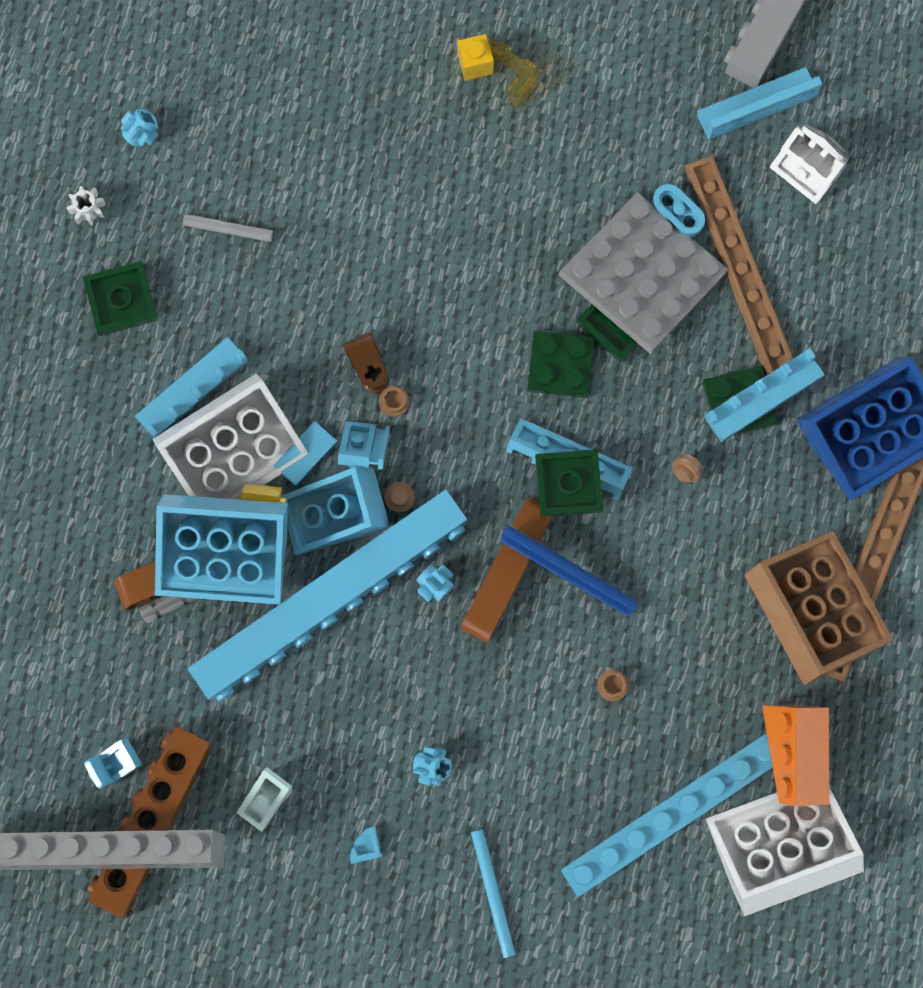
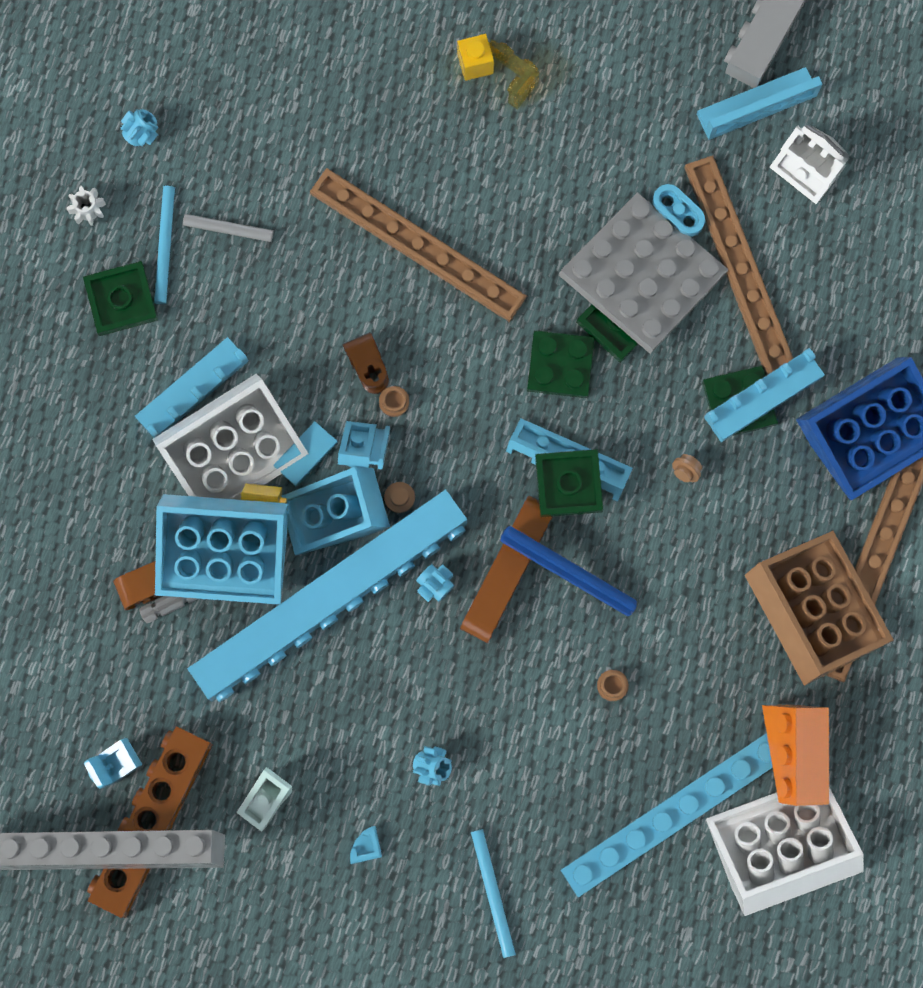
none -> medium azure bar [154,186,175,304]
none -> medium nougat tile [310,168,527,322]

